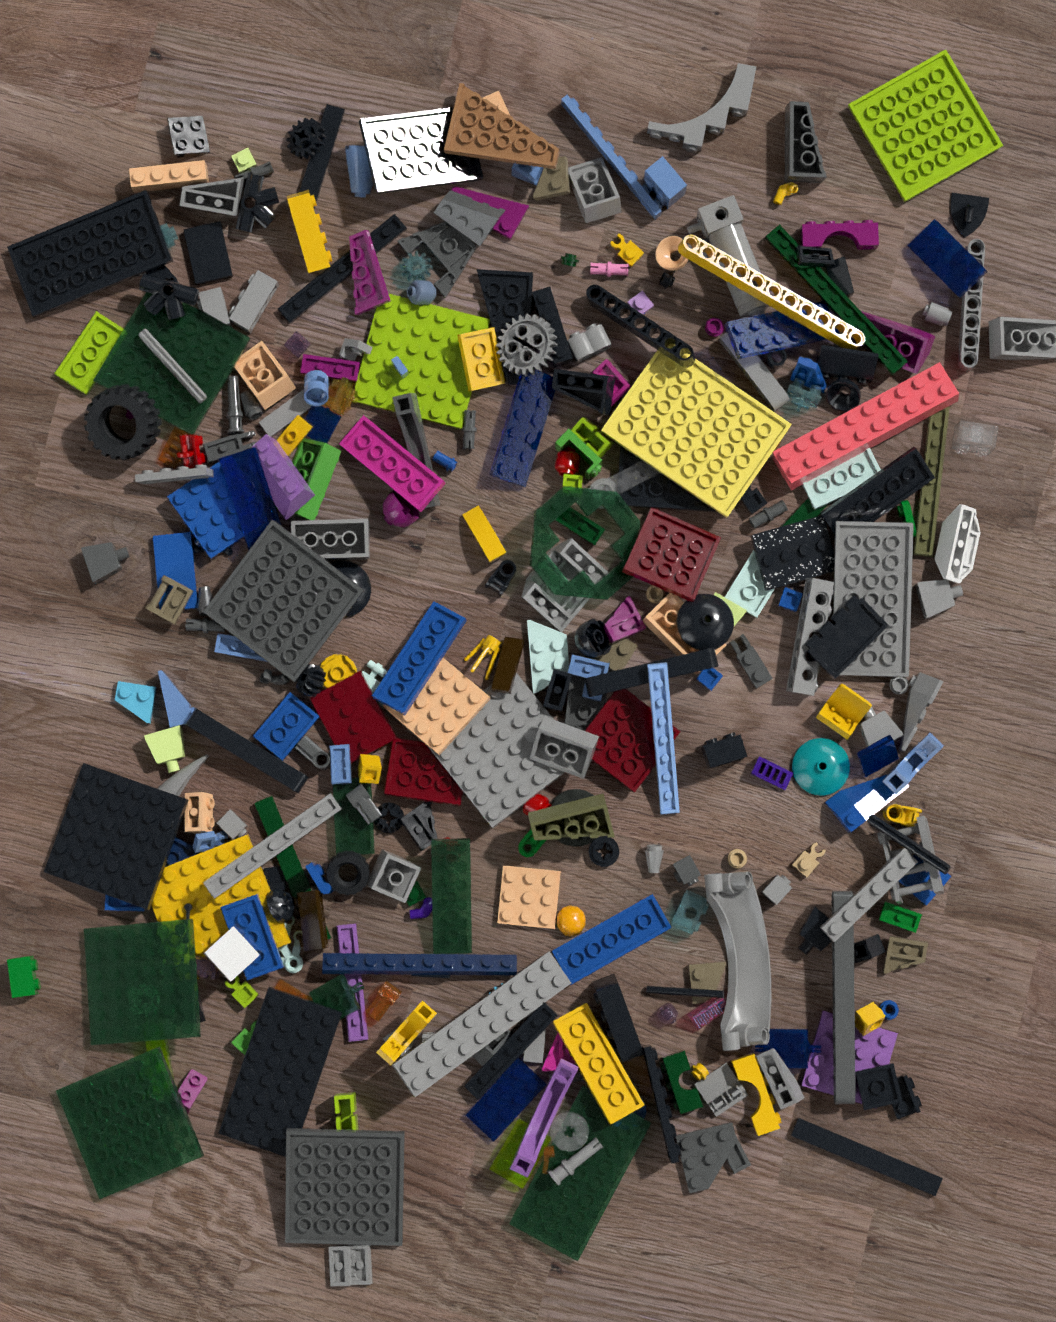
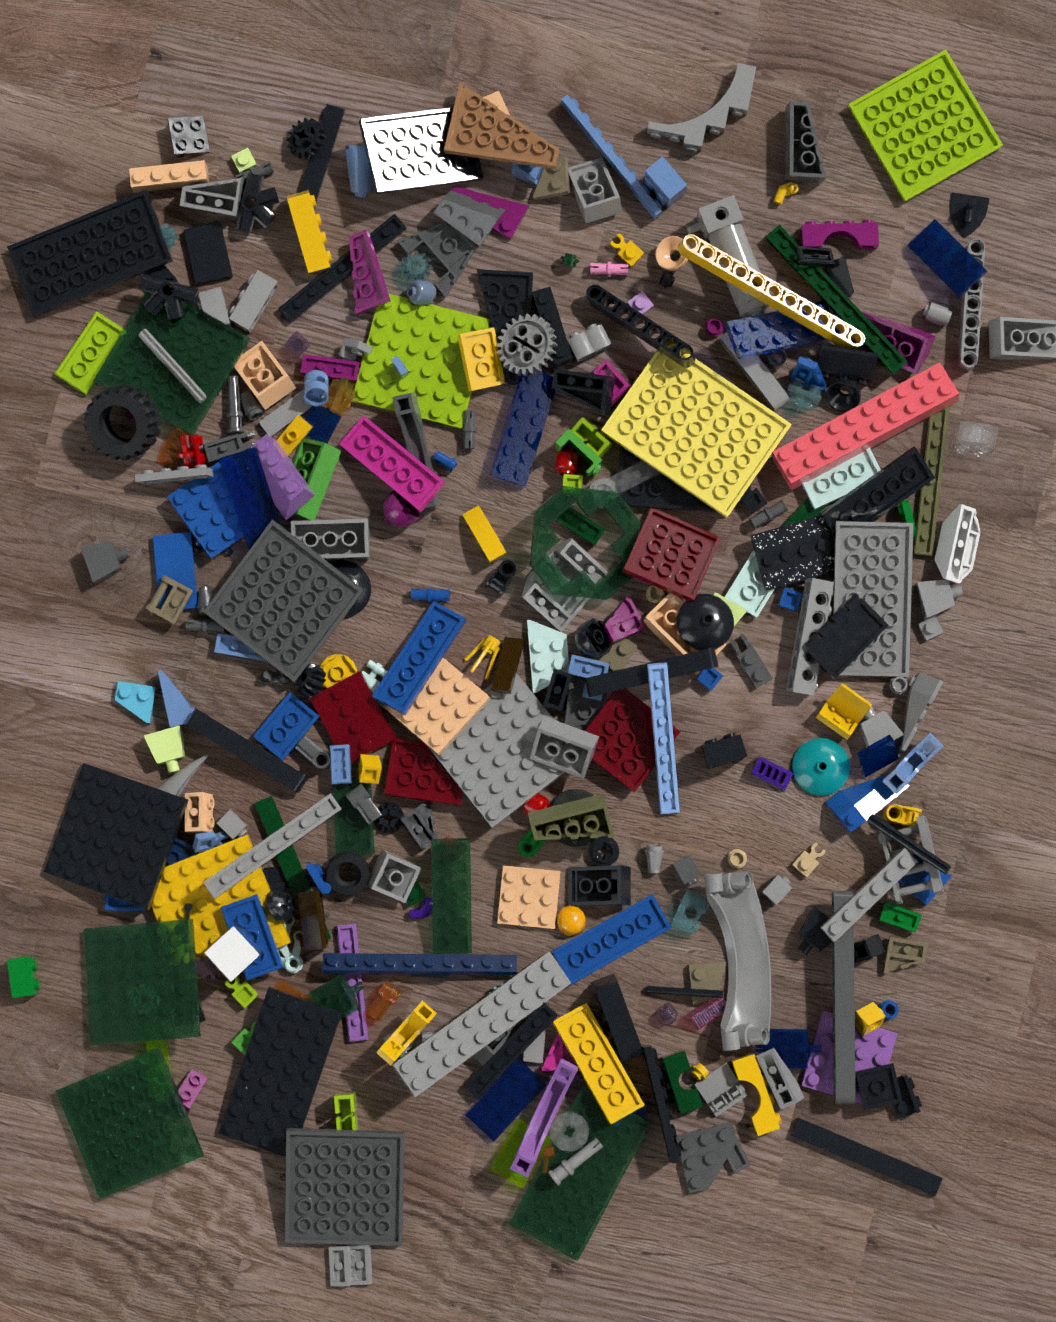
none -> blue pin [411,587,450,603]
none -> black slope [568,865,631,906]
none -> light grey plate [917,615,943,641]

